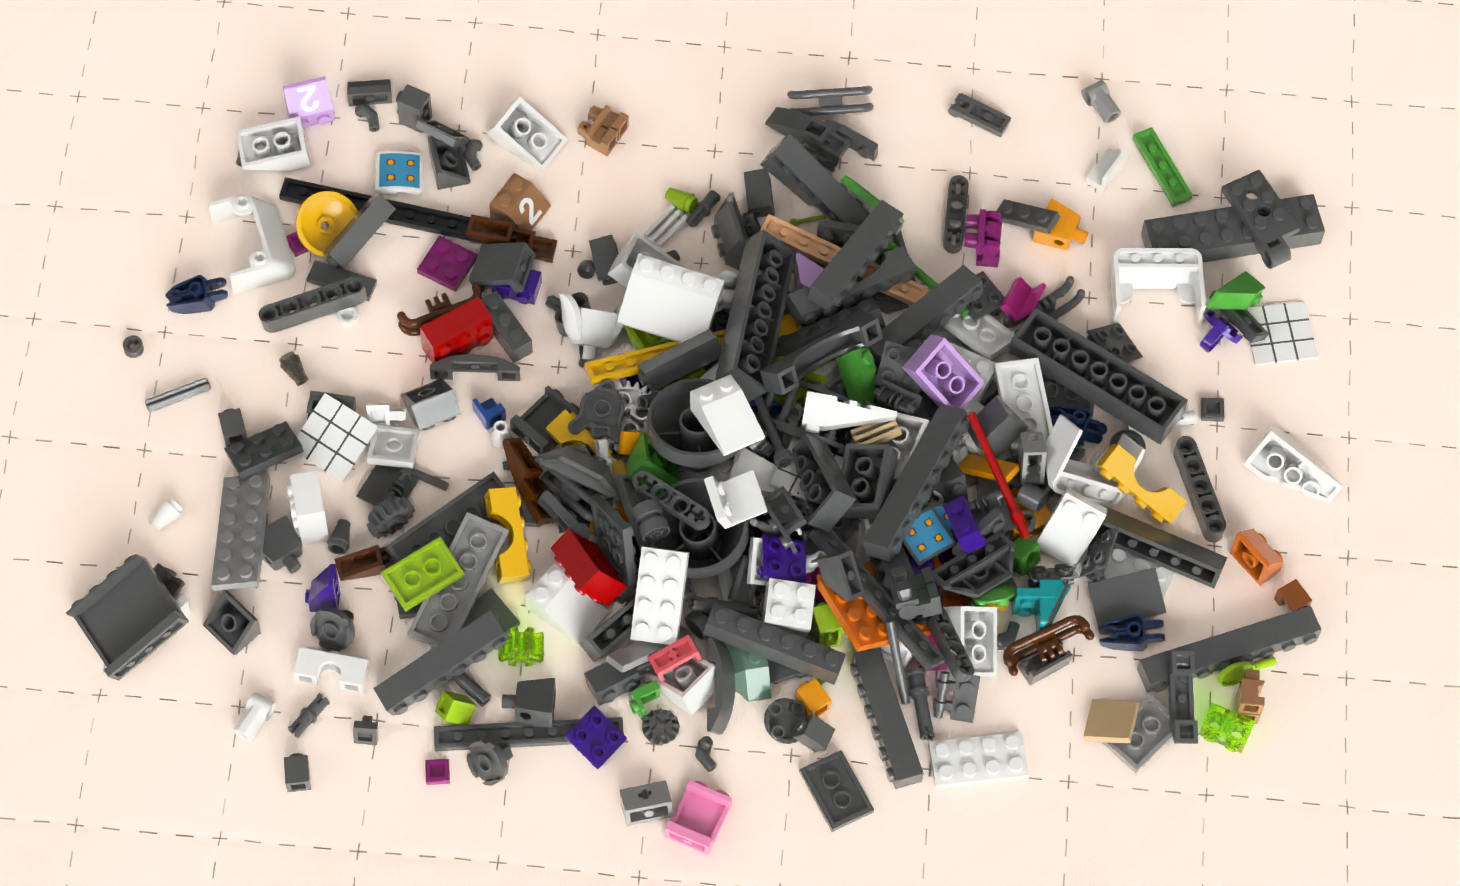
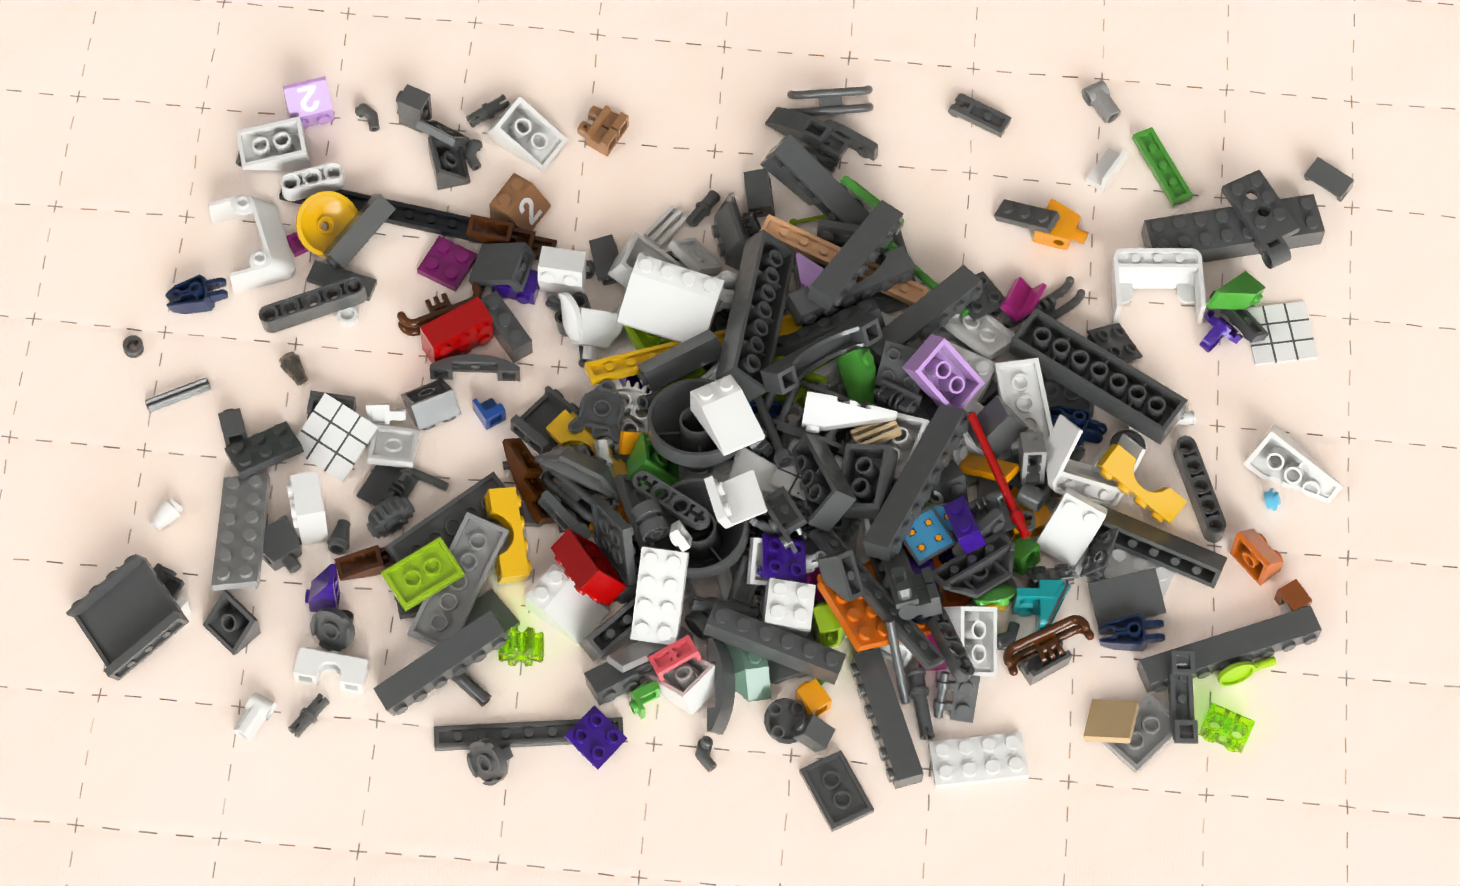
dark grey brick [283,753,311,793] -> none
dark grey panel [347,79,392,106] -> none
dark grey tile [353,715,378,745] -> none
slope [375,151,422,196] -> none
magenta tile [425,759,450,785] -> none
lime panel [435,690,477,725] -> none
white cone [490,420,513,449] -> none
dark grey torso [502,678,556,728] -> none
light grey brick [619,780,673,826] -> none
dark grey gear [642,708,680,745] -> none
lime cone [665,187,698,214] -> none
bright pink panel [665,780,732,855] -> none
dark grey beam [943,175,969,254] -> none
magenta hips [964,209,1002,268] -> none
dark grey tile [1200,398,1225,422] -> none
medium nougat hips [1234,669,1265,724] -> none
none -> white beam [281,163,345,201]
none -> dark grey pin [466,94,510,128]
none -> white slope [538,246,587,295]
none -> white plate [667,237,724,275]
none -> white plate [669,520,692,552]
none -> medium azure plate [1264,488,1281,511]
none -> dark grey hinge [1304,157,1354,202]

